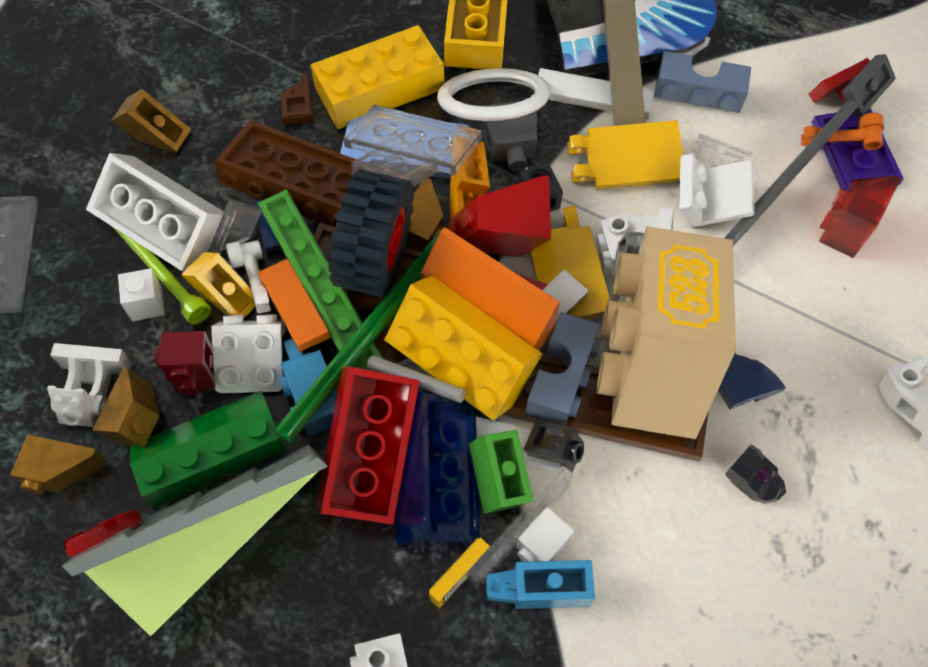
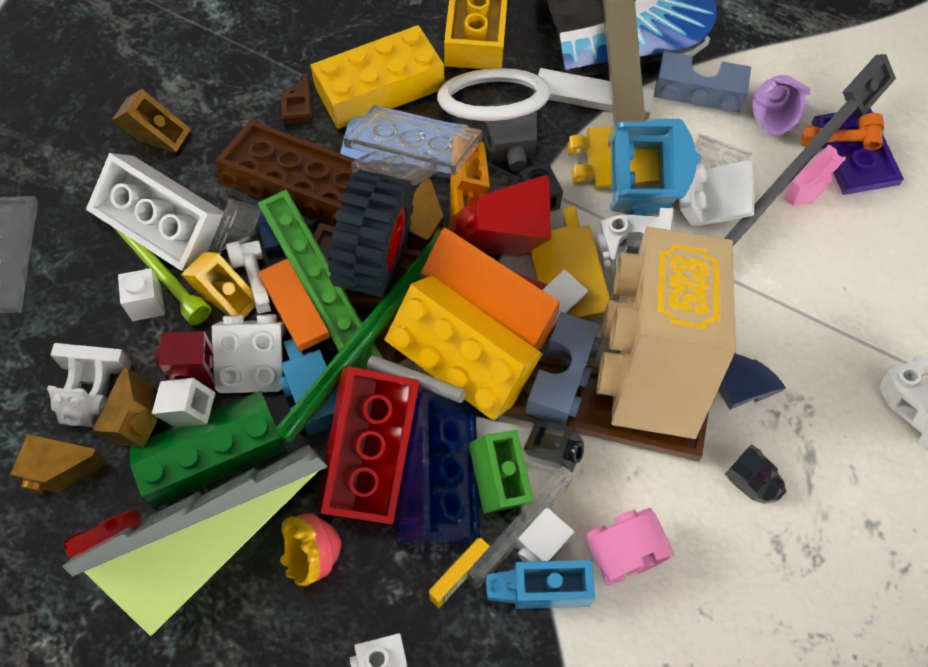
red tile [808,58,870,104] -> none
clear red slope [819,176,902,258] -> none
none -> white brick [151,378,215,427]
none -> yellow hair [280,513,341,586]
none -> bright pink brick [585,508,675,585]
none -> dark azure animal [608,119,701,216]
none -> lavender hair [752,75,811,136]
none -> bright pink slope [783,145,846,206]

